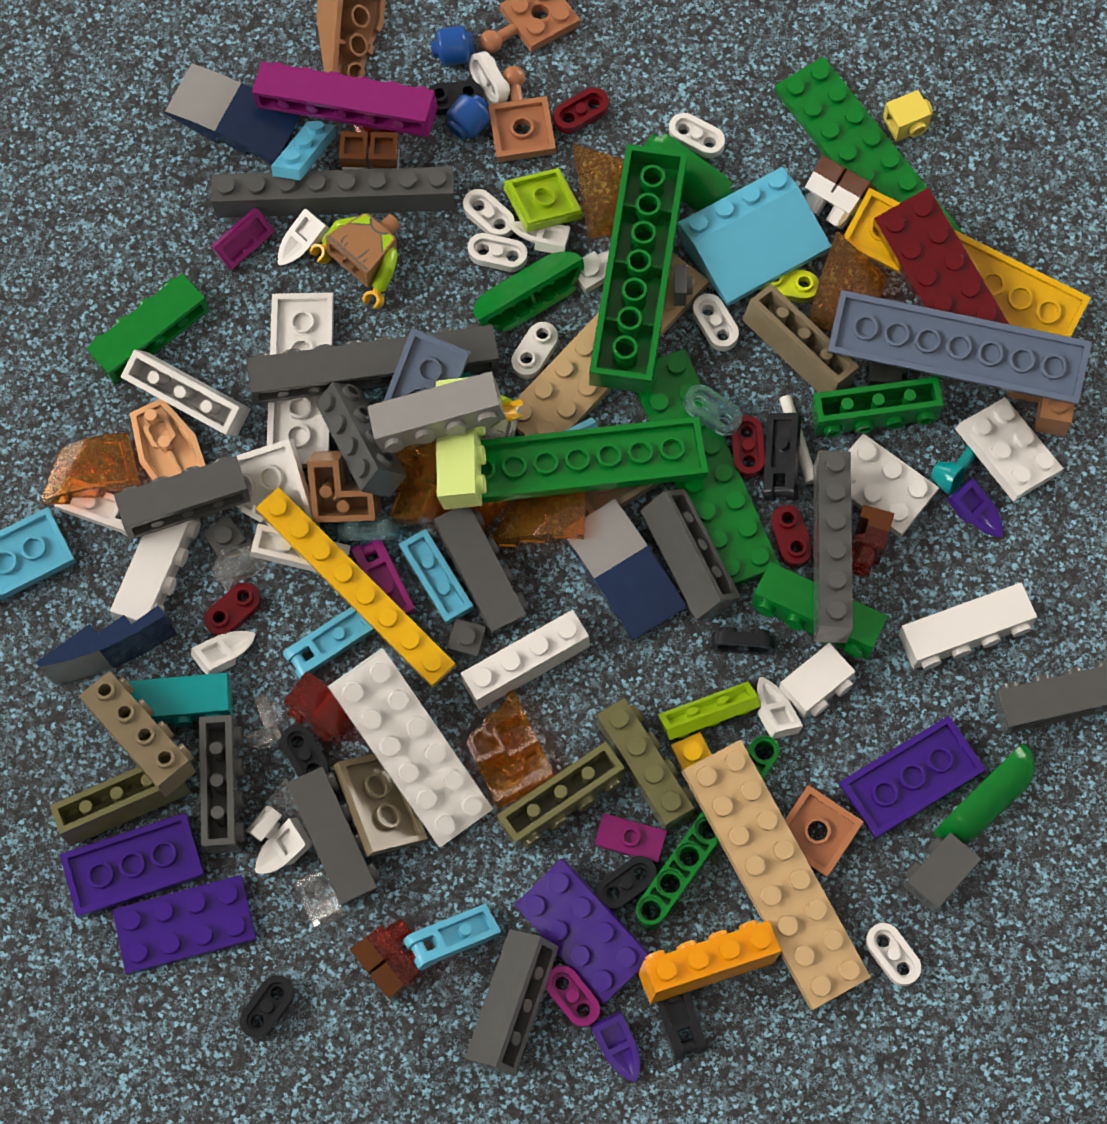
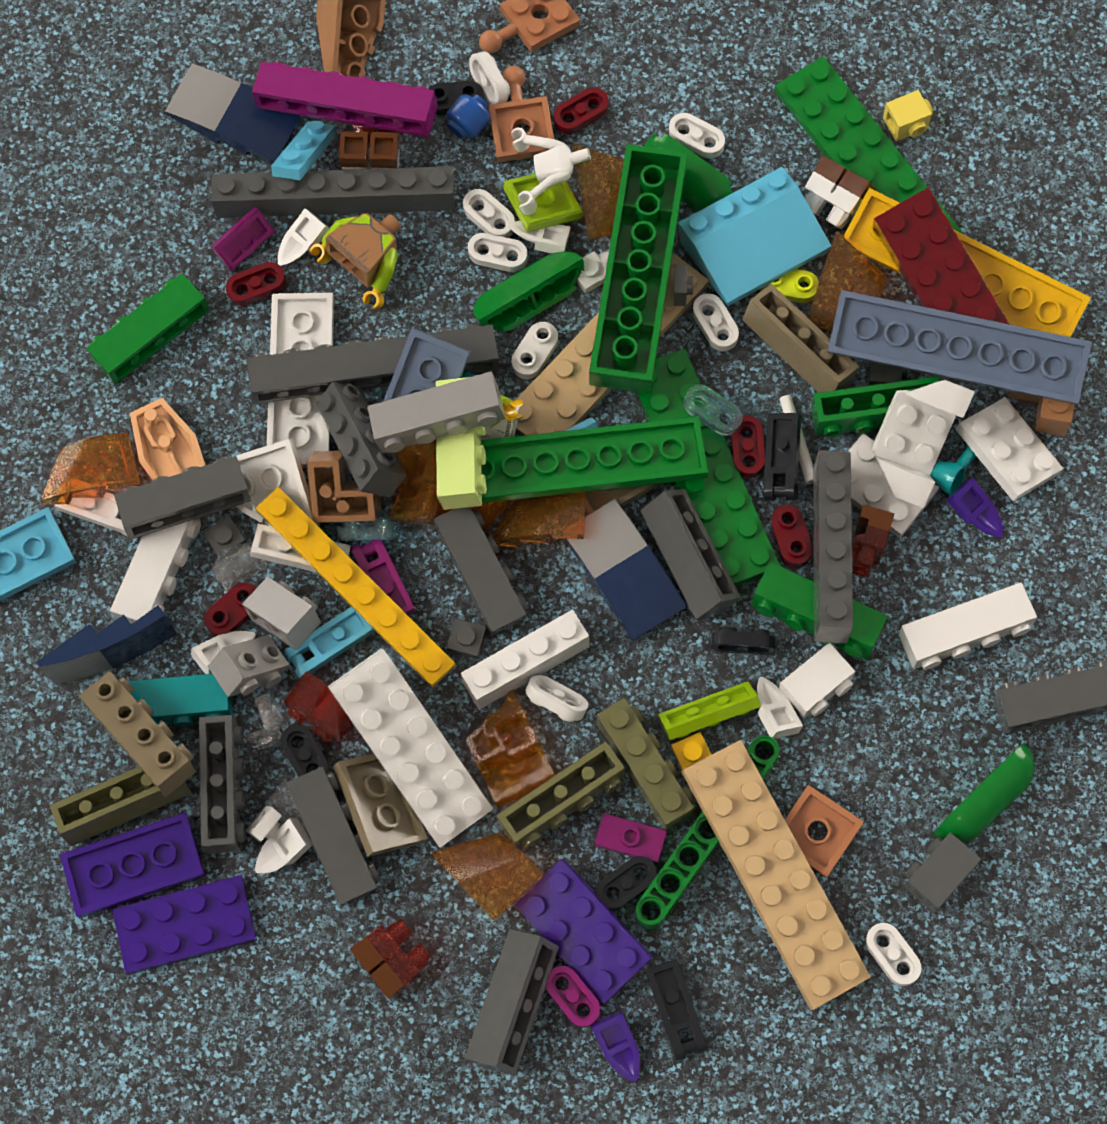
white brick [121,349,251,436] -> none
black plate [240,975,295,1039] -> none
clear bracket [294,869,345,930] -> none
medium azure plate [399,529,474,625] -> none
medium azure plate [403,903,501,970] -> none
blue head [431,25,475,67] -> none
light orange brick [638,920,781,1004] -> none
dark purple plate [838,716,986,840] -> none
none -> light grey brick [208,635,289,697]
none -> dark red plate [226,262,286,306]
none -> light grey brick [242,577,321,650]
none -> clear orange slope [431,833,544,922]
none -> white piece [511,127,591,215]
none -> white plate [525,675,588,722]
none -> white piece [871,380,975,508]

